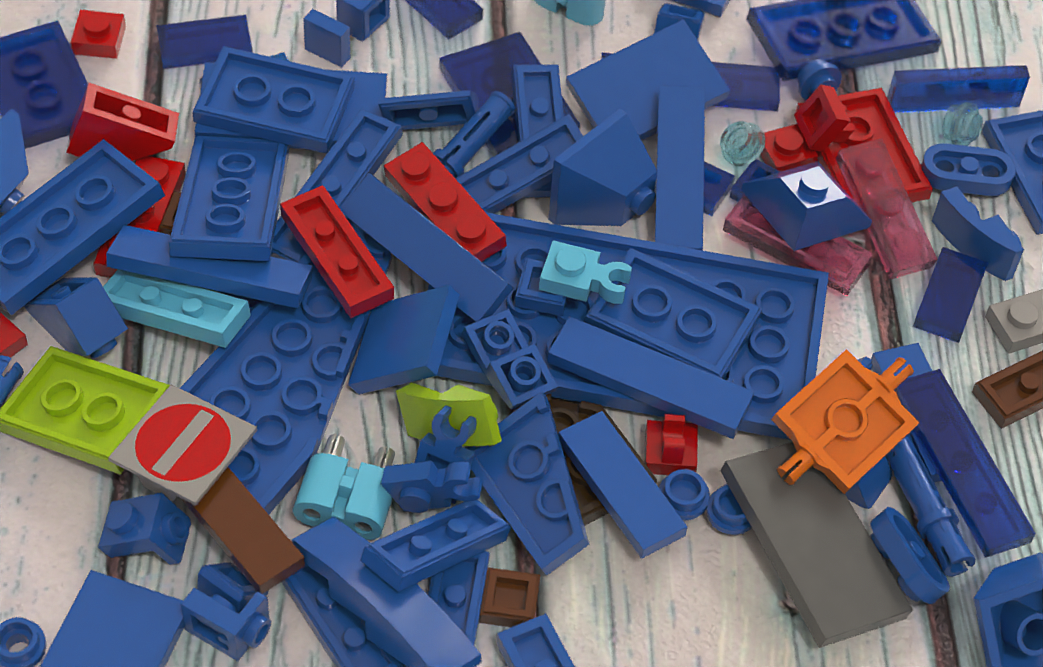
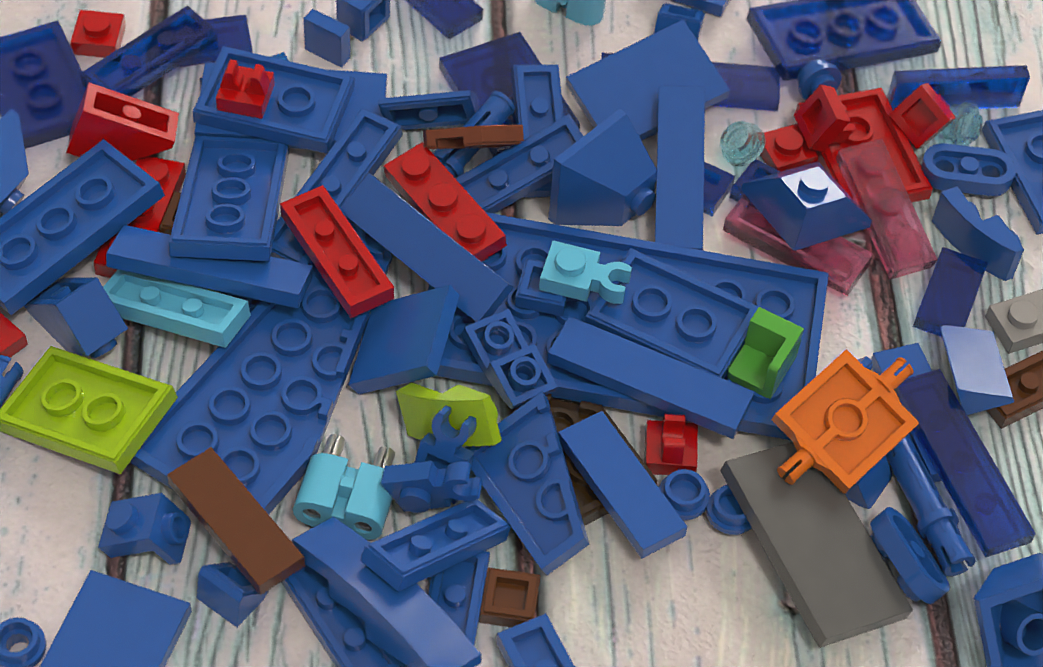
piece [108,384,258,505] -> none
blue bracket [181,588,271,661] -> none
none -> clear blue tile [80,6,218,96]
none -> red tile [216,60,275,119]
none -> copper tile [423,125,524,149]
none -> bright green panel [727,307,804,399]
none -> red tile [889,83,956,149]
none -> slope [940,325,1014,416]

